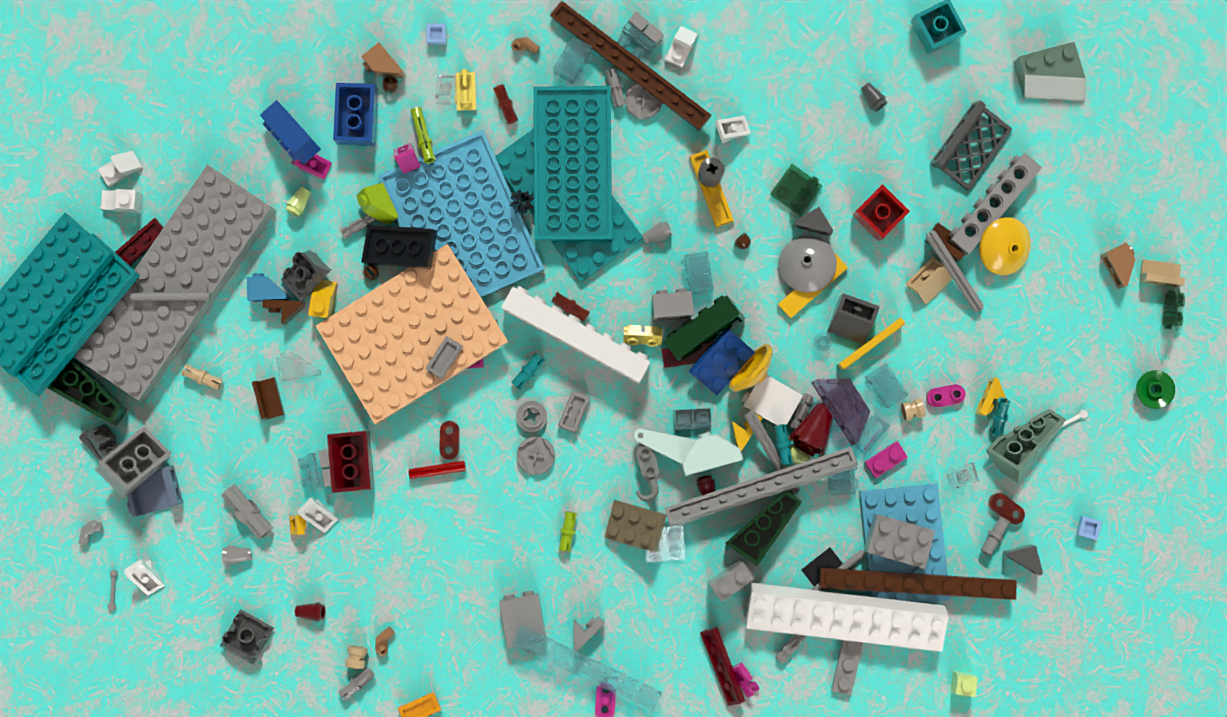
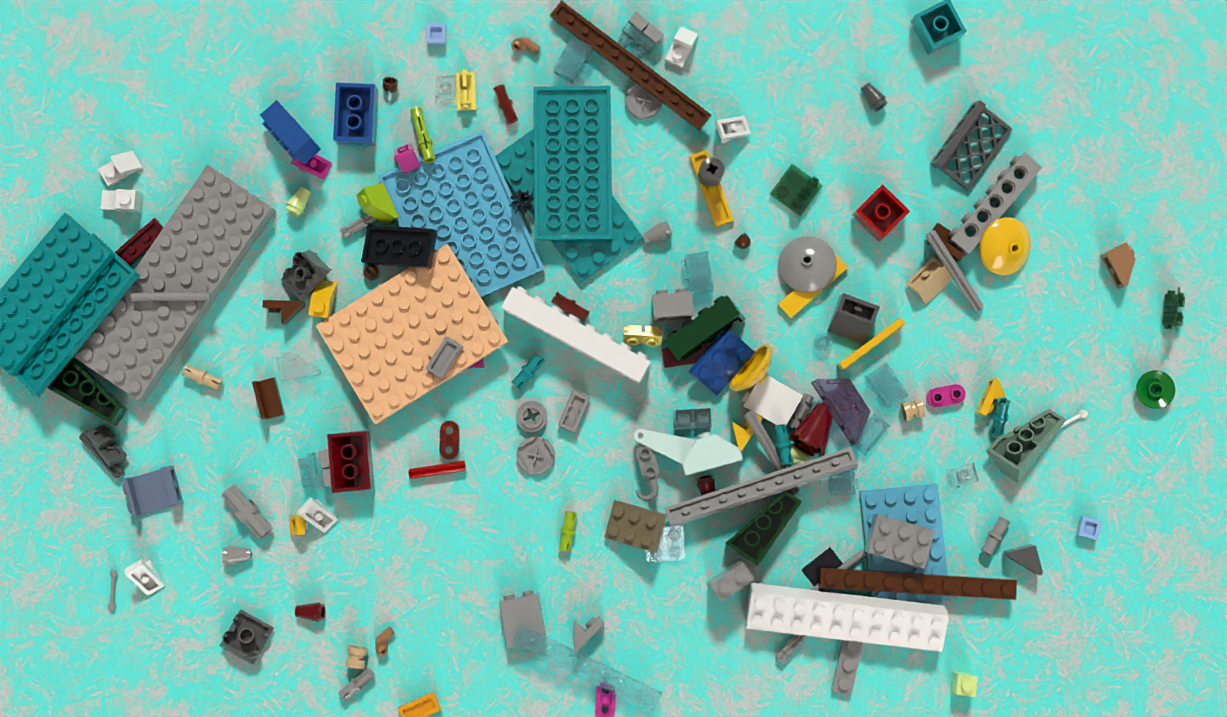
light grey arm [78,520,102,545] -> none
light grey brick [96,426,172,498] -> none
dark azure slope [247,273,290,302] -> none
medium nougat slope [361,42,406,78] -> none
light grey axle [605,69,625,107] -> none
dark red tile [700,627,746,706] -> none
dark pink plate [733,662,760,698] -> none
dark grey slope [793,207,833,236] -> none
dark pink plate [864,441,908,478] -> none
clear red plate [988,493,1025,524] -> none
sand green wedge [1013,42,1085,102] -> none
tan panel [1139,259,1185,288] -> none

